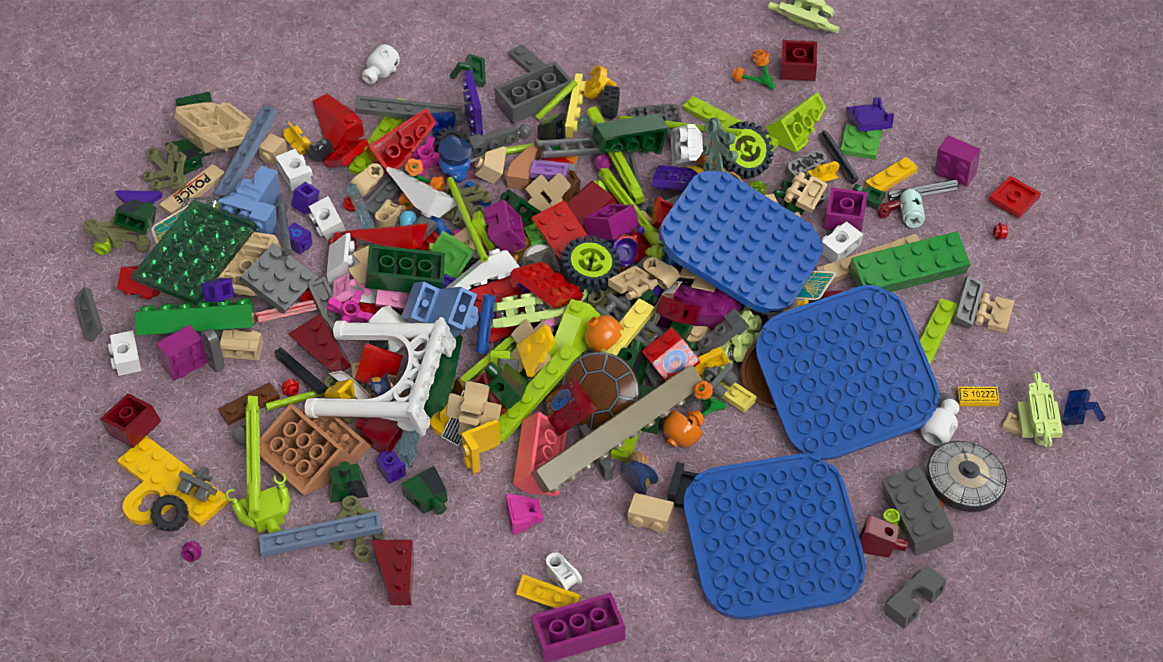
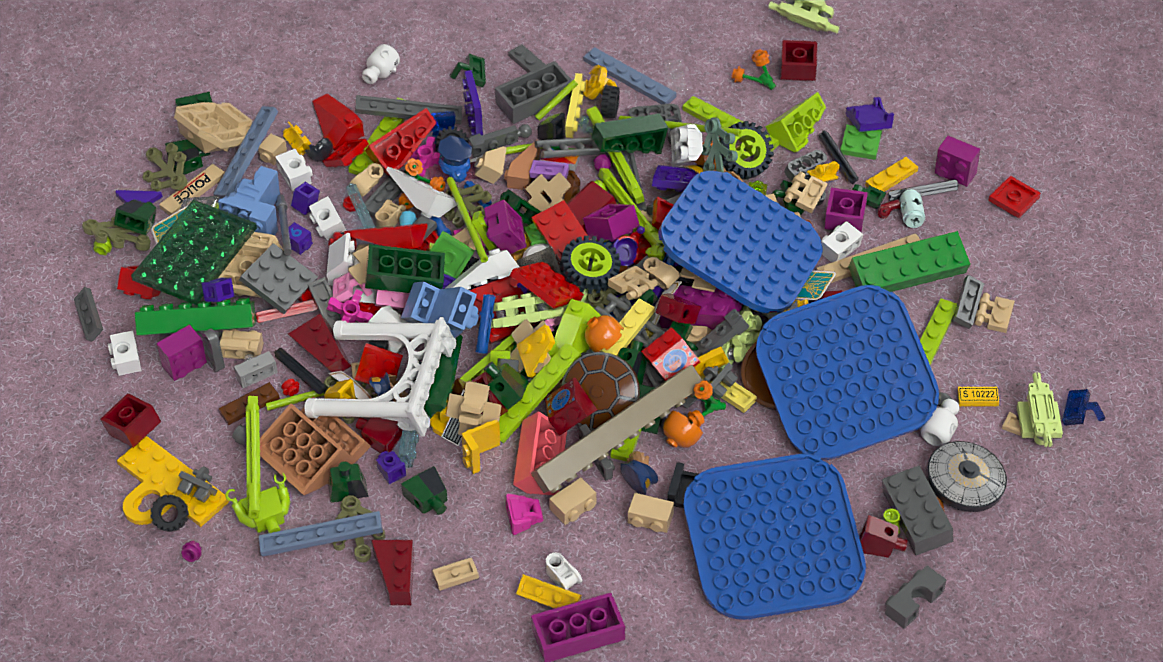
red plate [993,222,1008,241] -> none
none -> light grey piece [234,351,278,388]
none -> tan plate [432,557,479,591]
none -> tan brick [549,478,597,525]
none -> sand blue plate [584,47,676,104]

